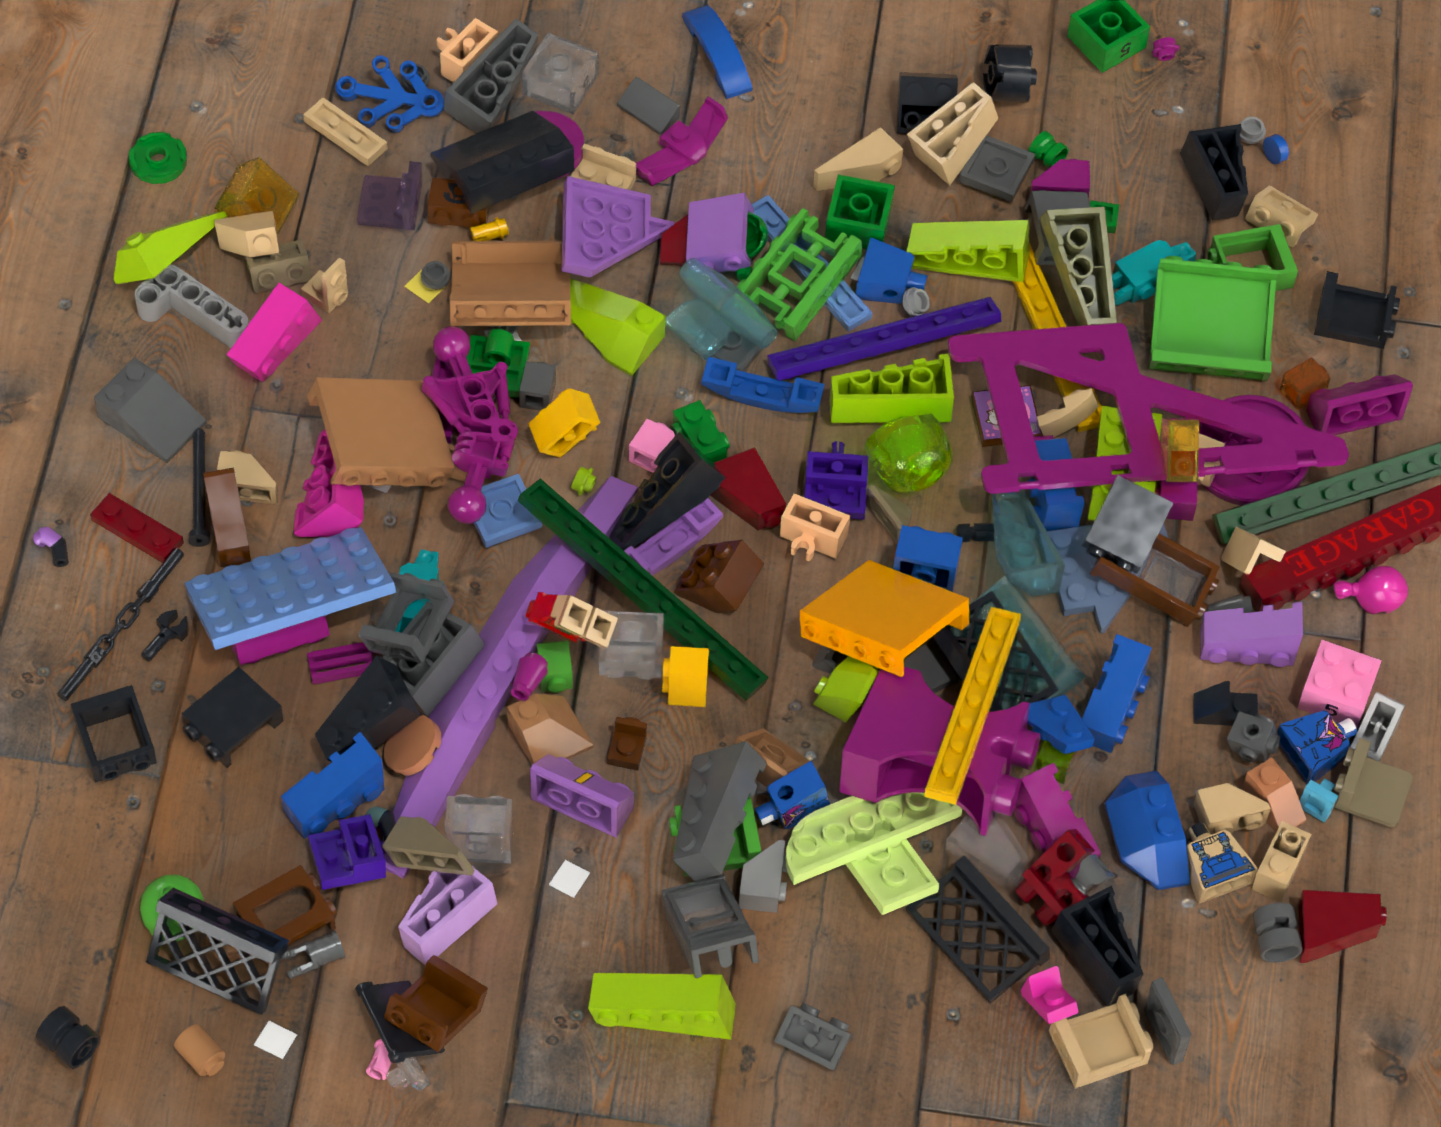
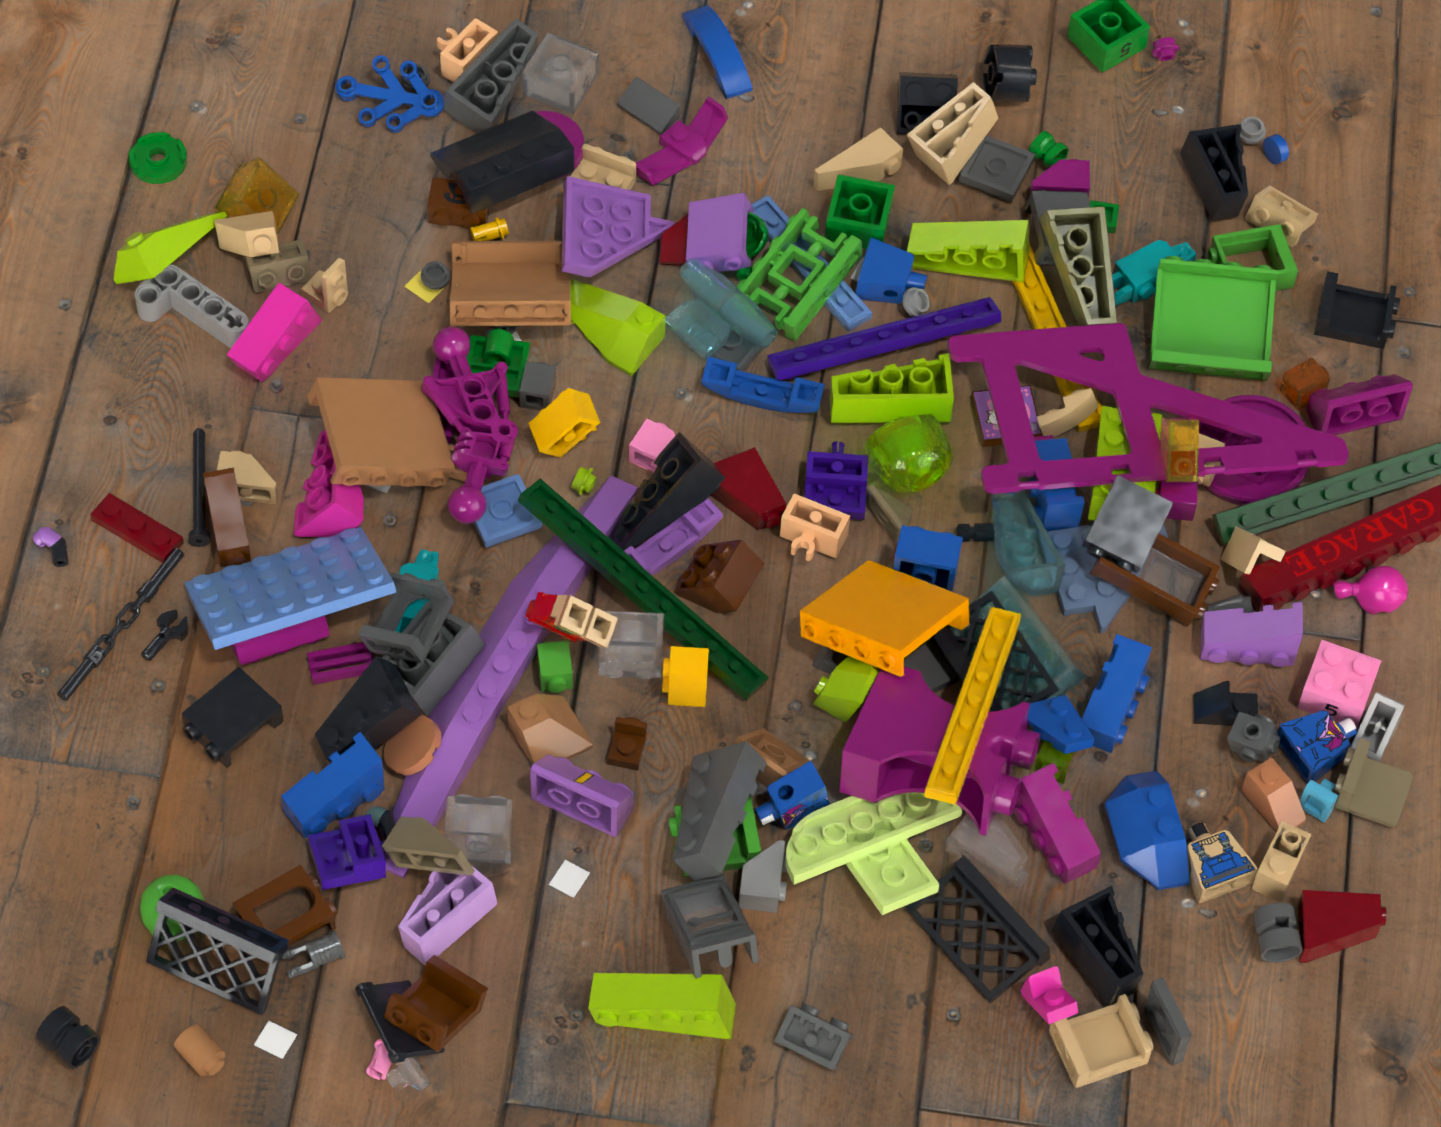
black window [71,685,157,782] -> none
dark grey slope [94,358,206,463] -> none
tan plate [303,97,388,166] -> none
clear purple bracket [357,161,423,230] -> none
magenta cone [511,653,548,701] -> none
green brick [670,400,730,463] -> none
dark red hips [1015,829,1115,926] -> none
tan slope [1193,783,1271,835] -> none

